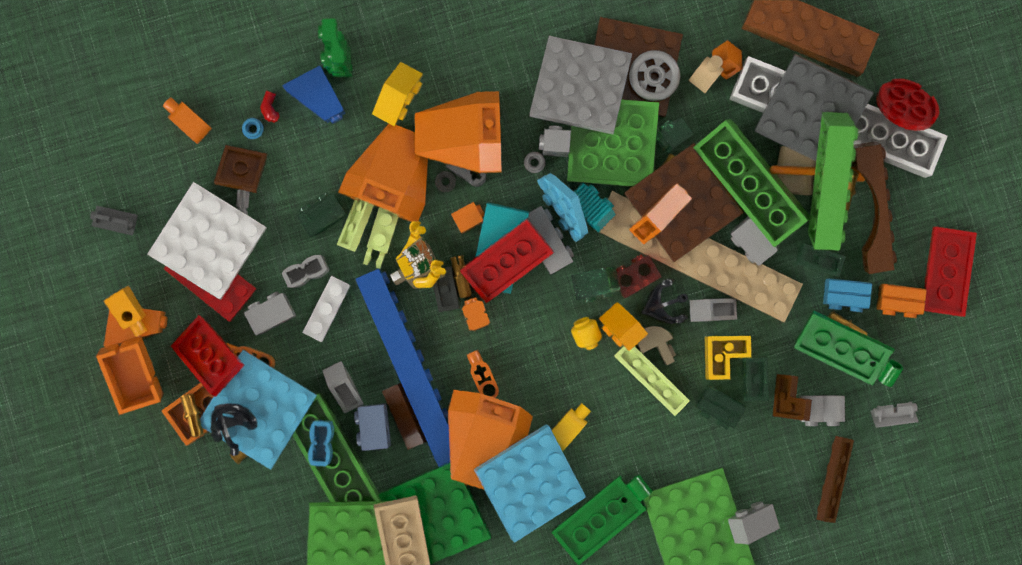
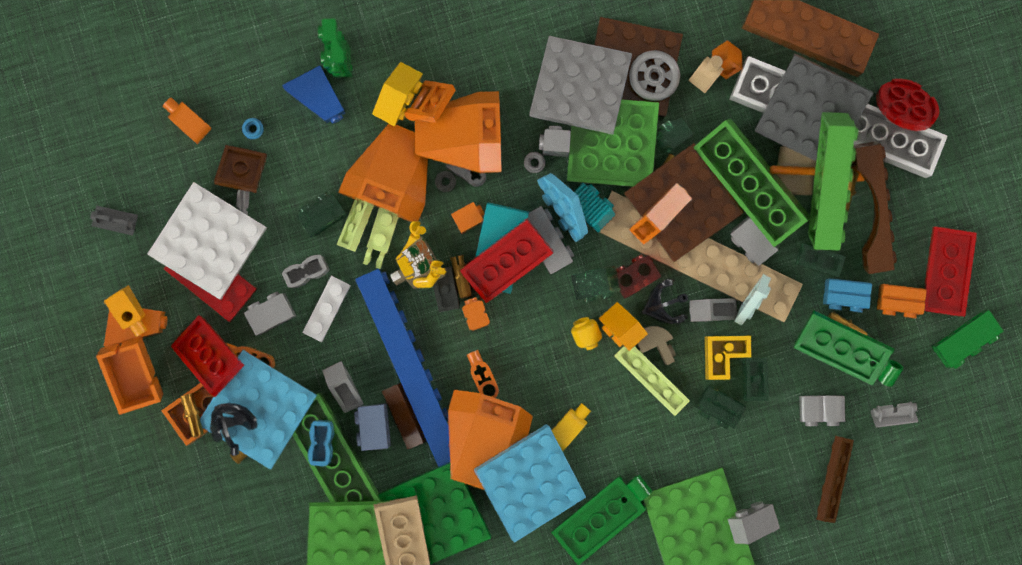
red arm [260,91,280,123] -> none
reddish brown plate [772,374,812,421] -> none
none -> orange plate [404,80,456,123]
none -> light aqua plate [734,274,771,325]
none -> green brick [931,310,1003,369]

